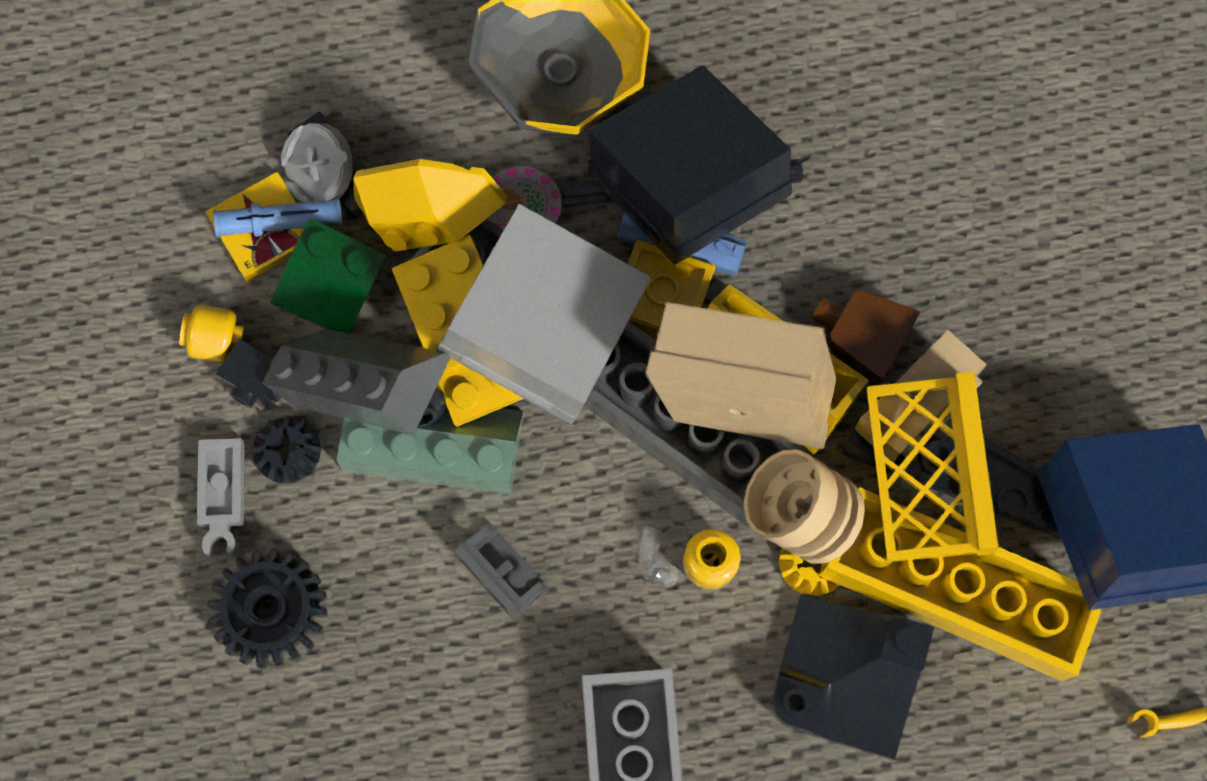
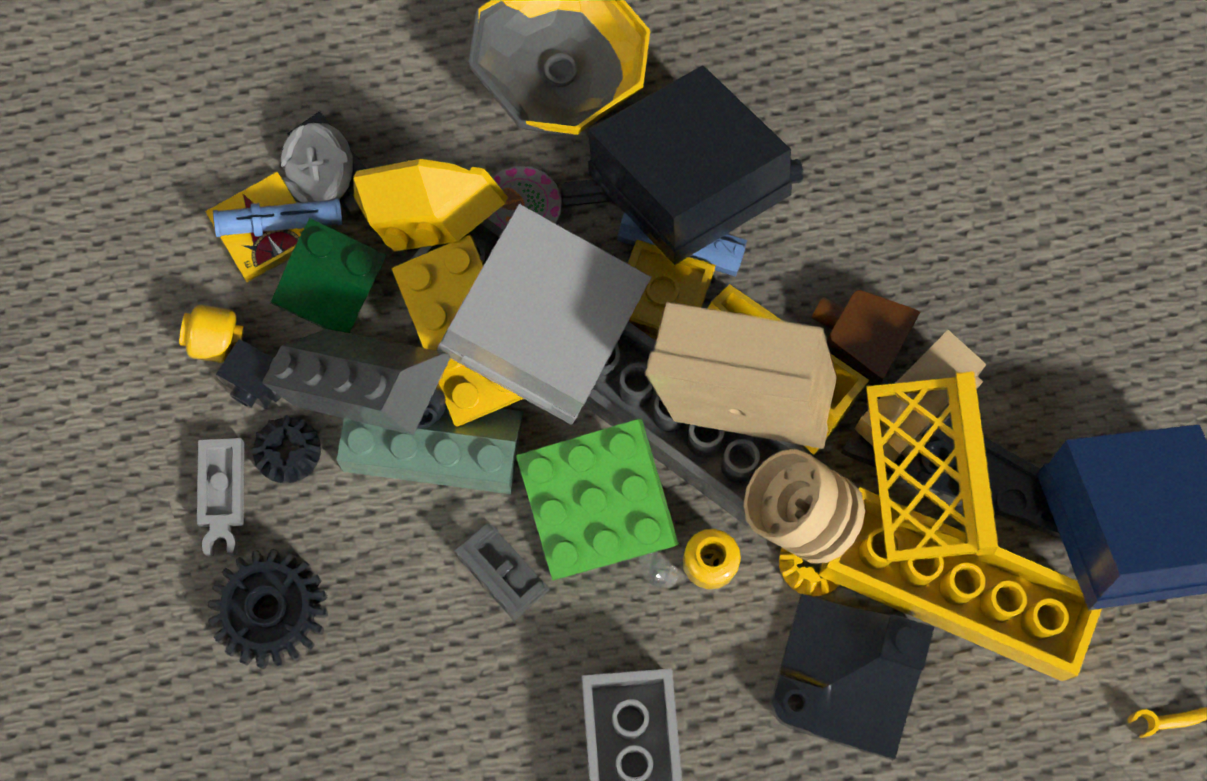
none -> bright green plate [516,418,679,580]

